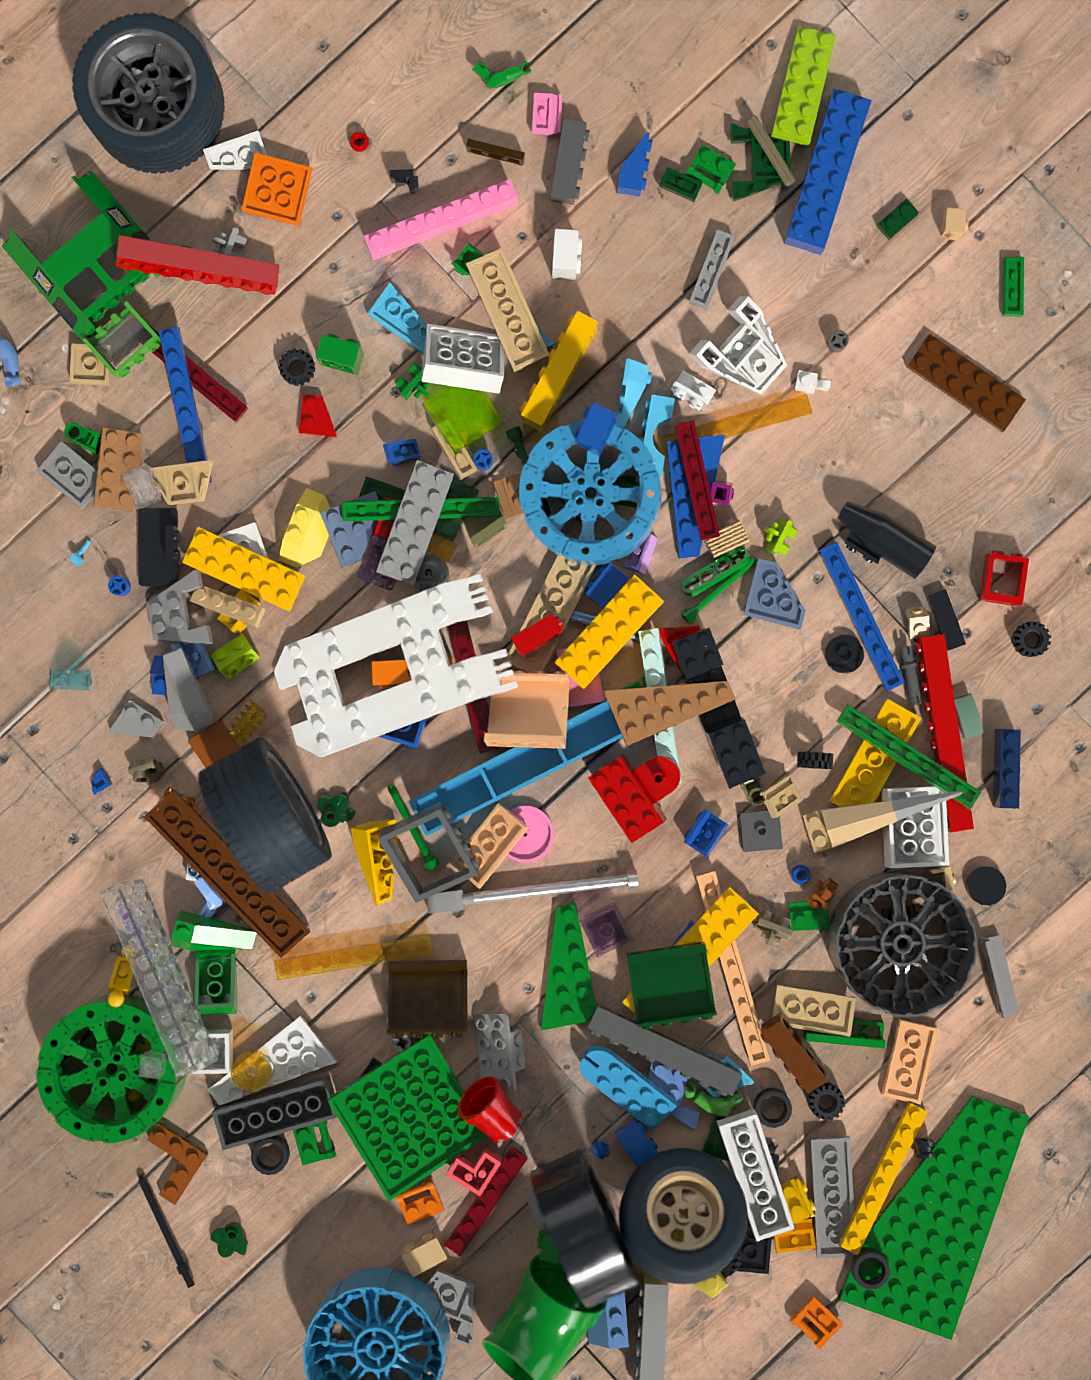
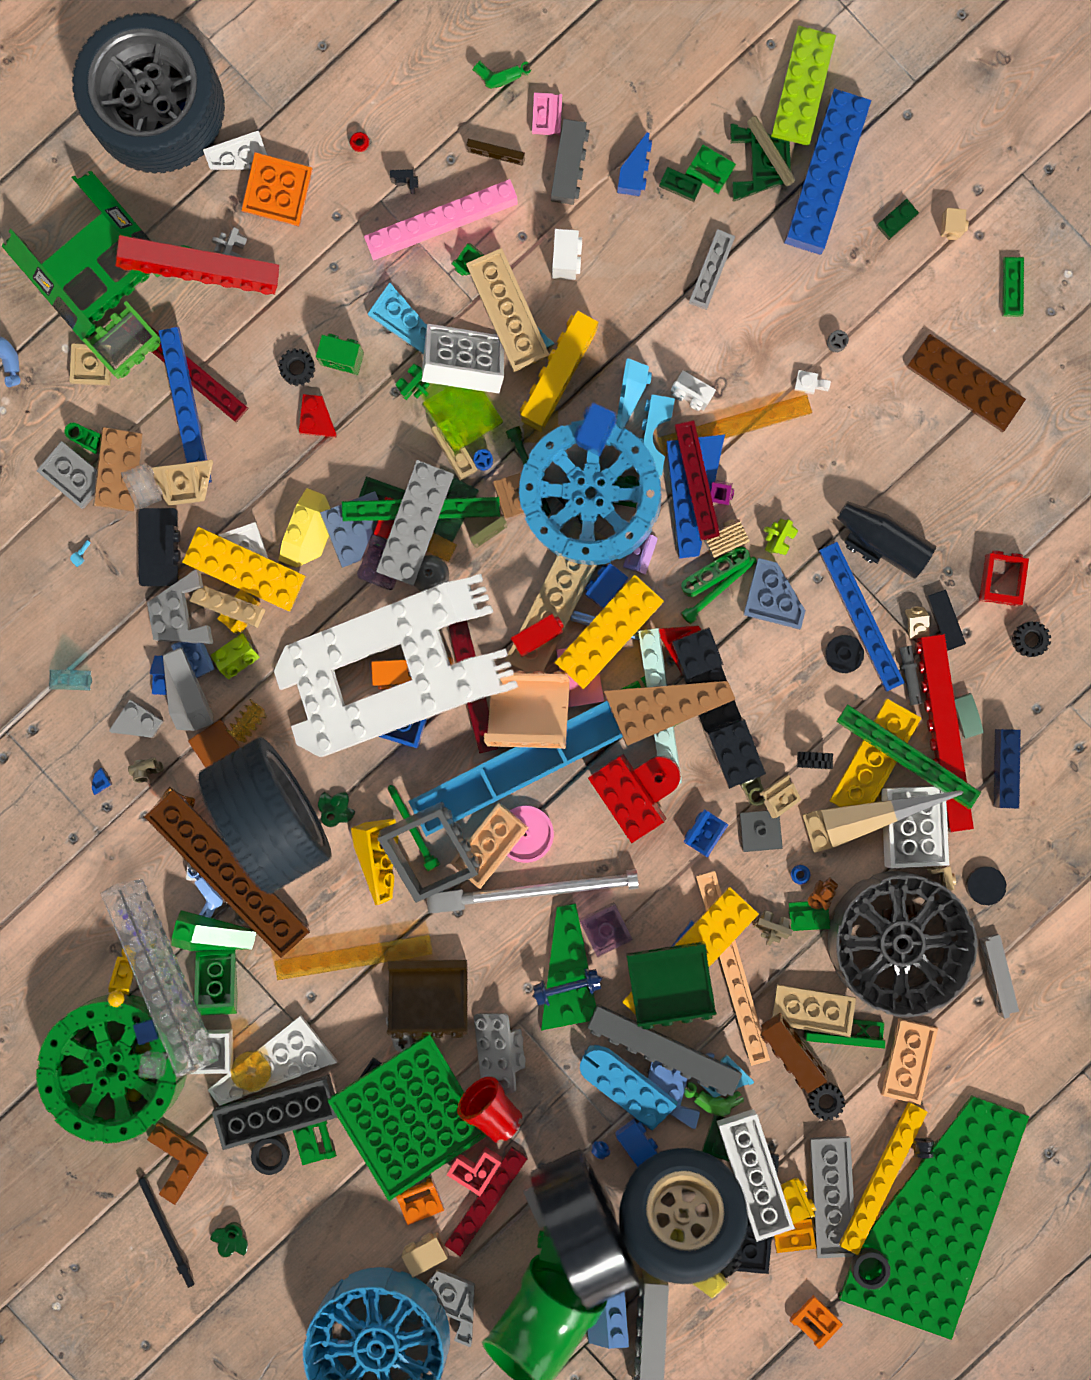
blue wheel [108,576,131,596] -> none
blue slope [383,439,421,466] -> none
white wedge [688,296,787,394] -> none
black tyre [753,1088,792,1128] -> none
none -> dark blue tile [133,1019,160,1045]
none -> dark blue piece [532,968,602,1006]

